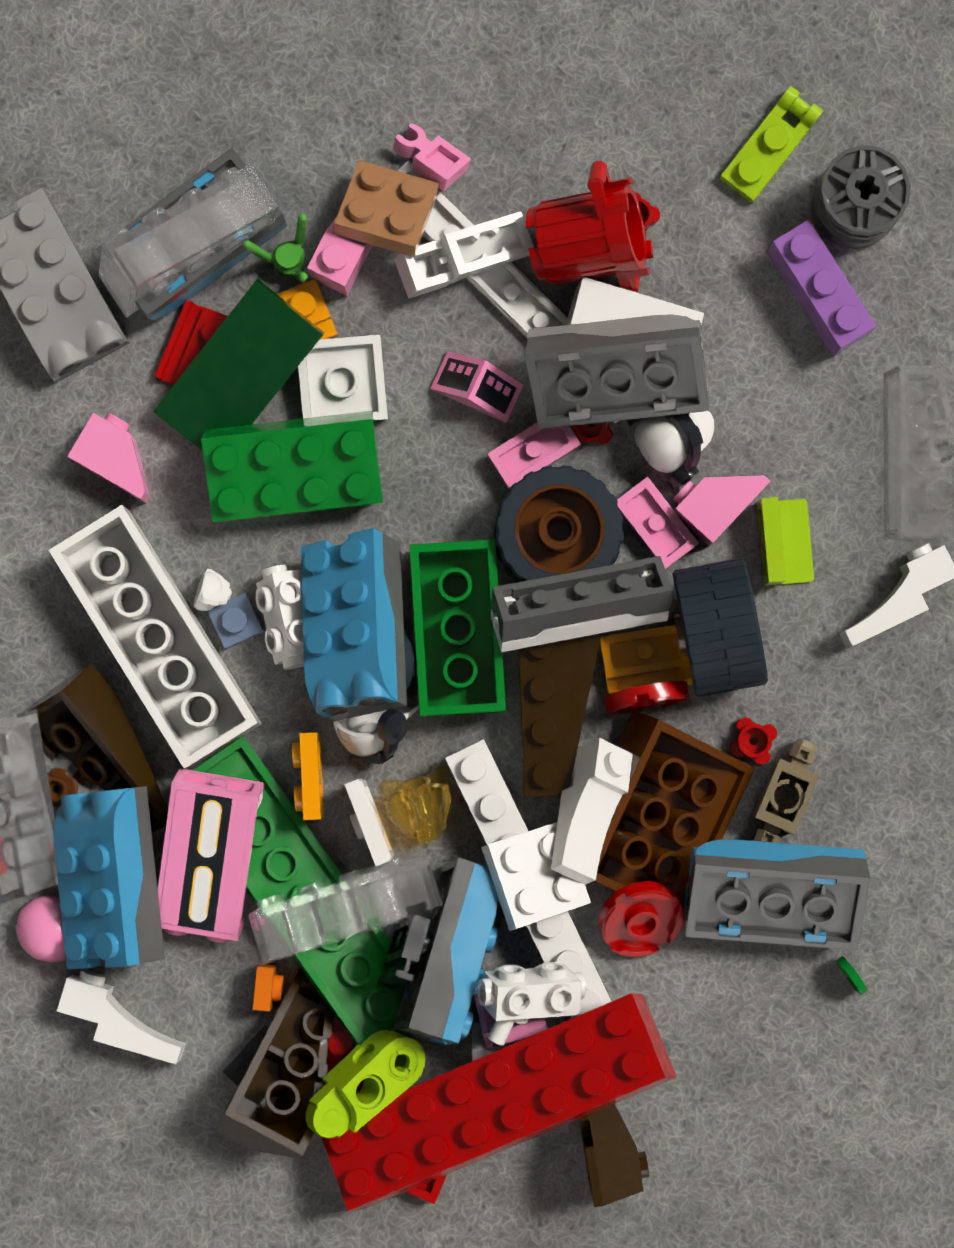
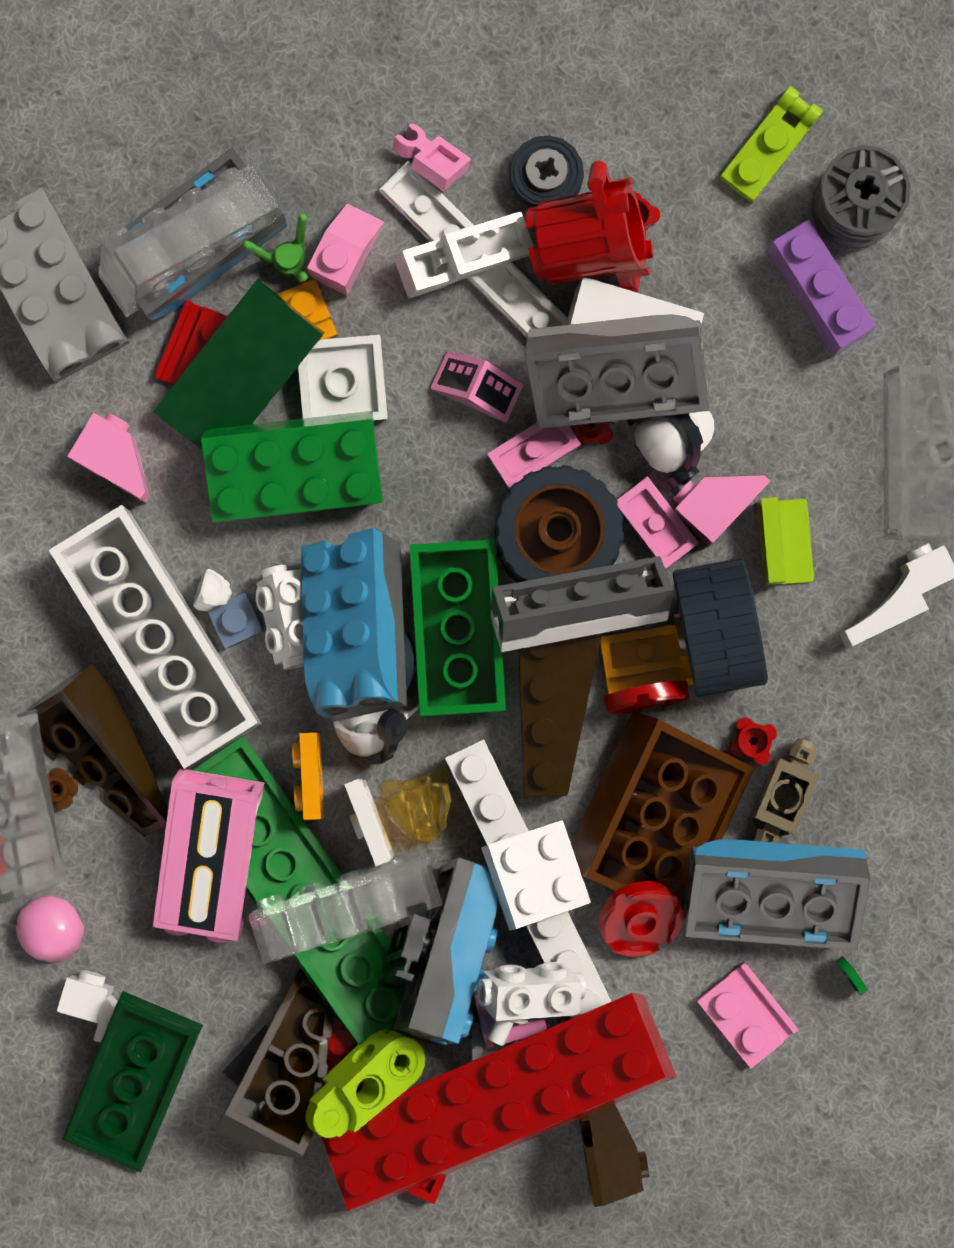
dark azure piece [54,786,165,969] -> none
orange plate [253,963,284,1011] -> none
medium nougat plate [333,160,439,257] -> none
white slope [551,738,633,885] -> none
none -> dark green tile [62,991,203,1173]
none -> black wheel [509,135,584,208]
none -> bright pink plate [696,962,799,1069]

